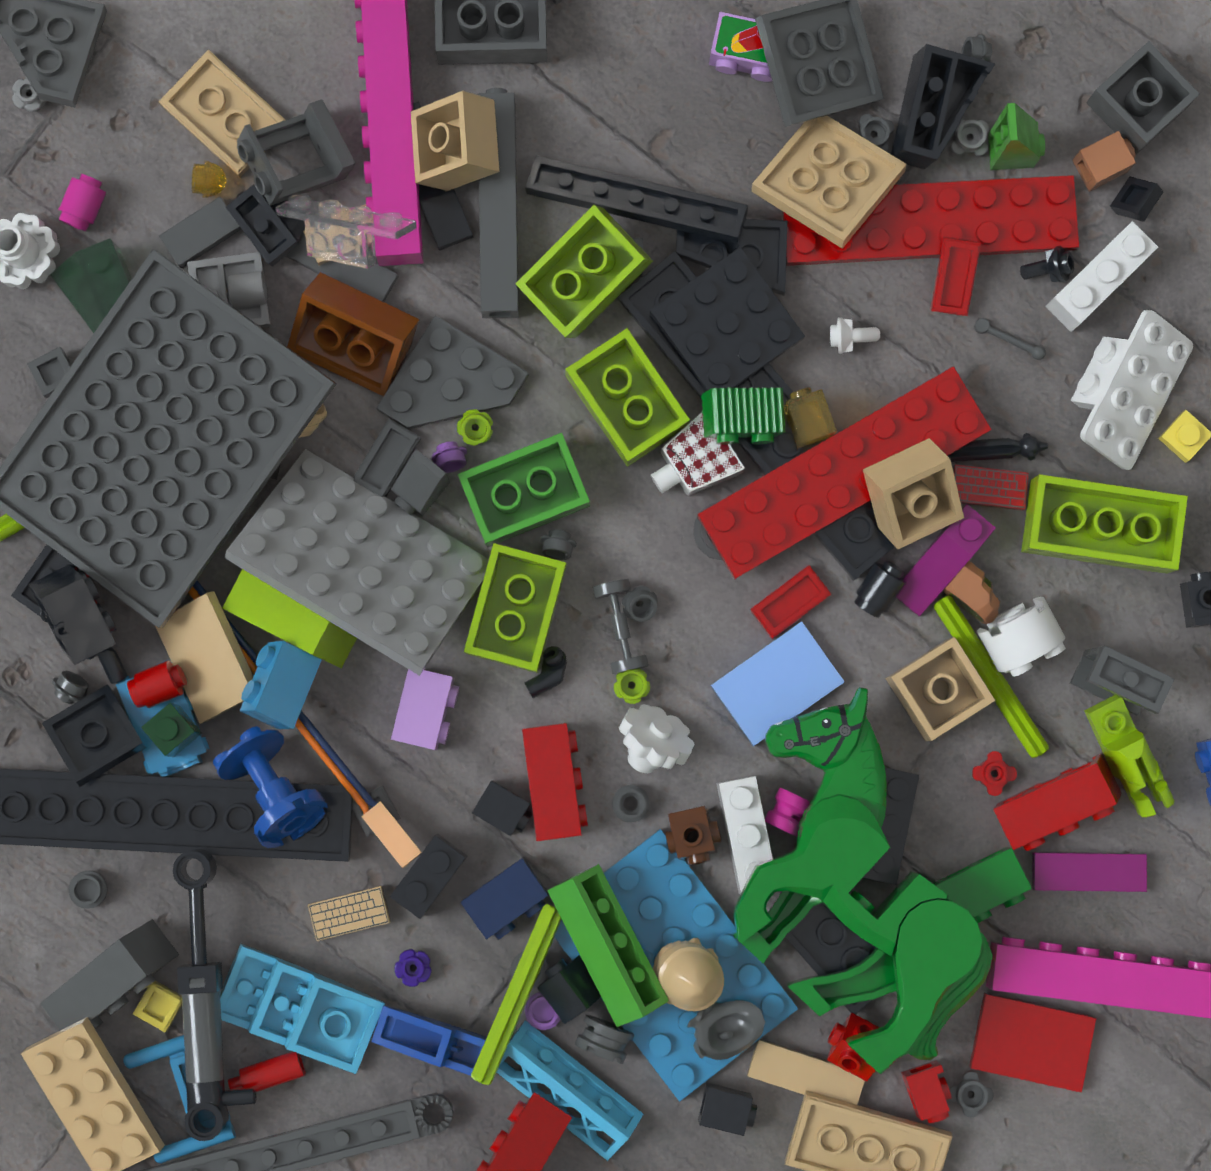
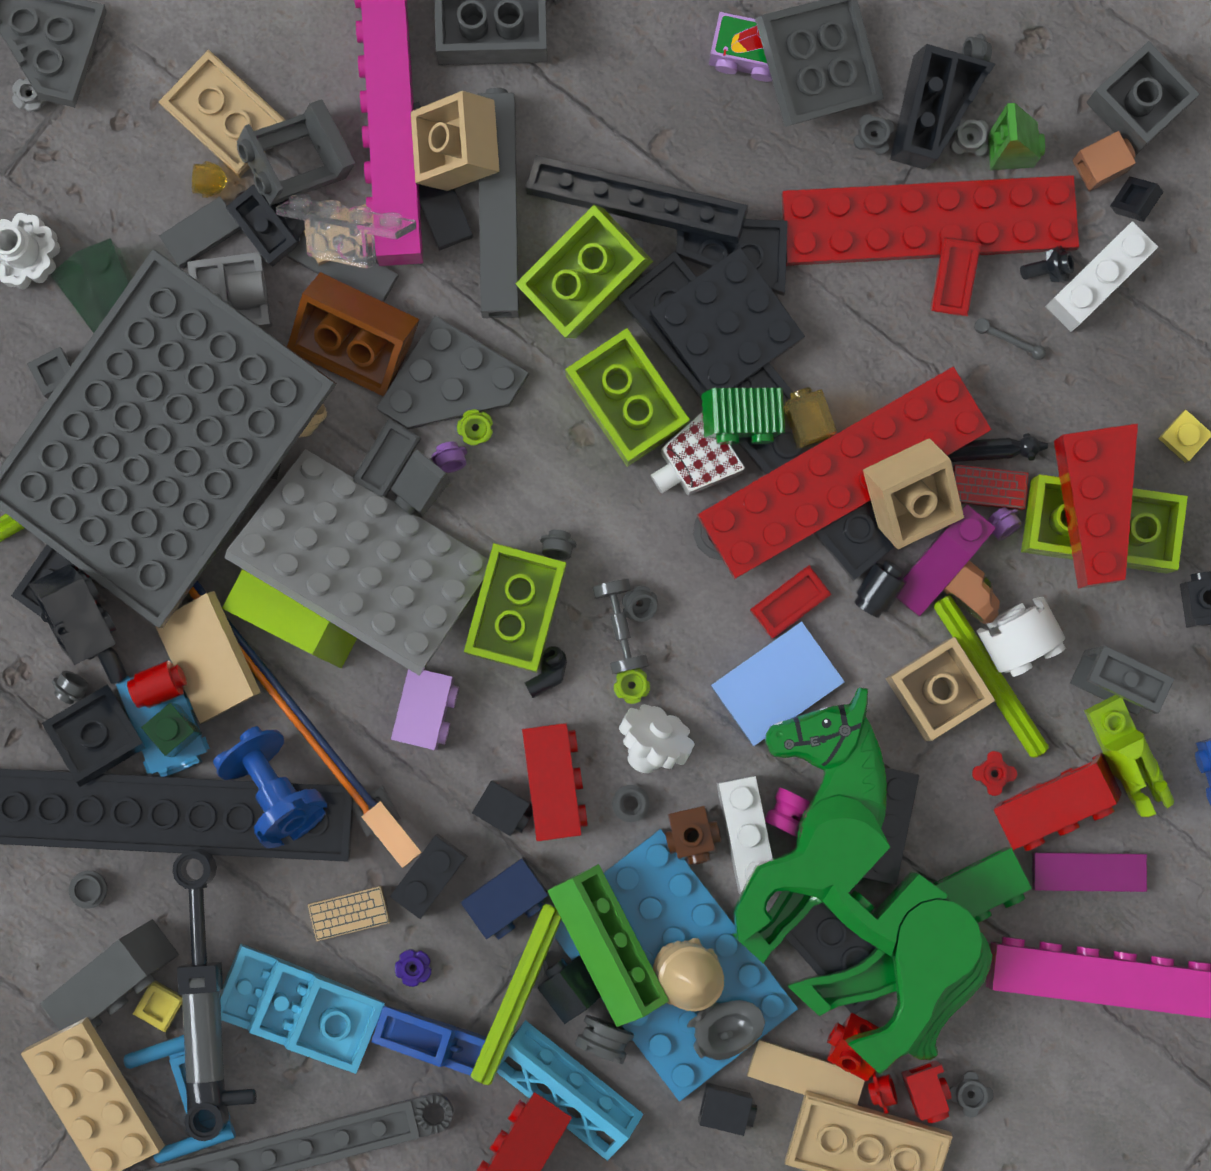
dark pink brick [58,174,106,232] -> none
red cylinder [228,1051,306,1092] -> none
dark azure brick [240,641,321,729] -> none
bright green brick [458,433,590,548] -> none
medium lavender plate [525,992,560,1030] -> none
tan plate [751,116,907,248] -> none
white plate [830,317,880,354] -> none
red tile [969,993,1096,1093] -> none
white bracket [1071,310,1193,470] -> none
none -> red plate [868,1071,898,1114]
none -> medium lavender plate [988,507,1022,541]
none -> red wedge [1054,423,1138,589]

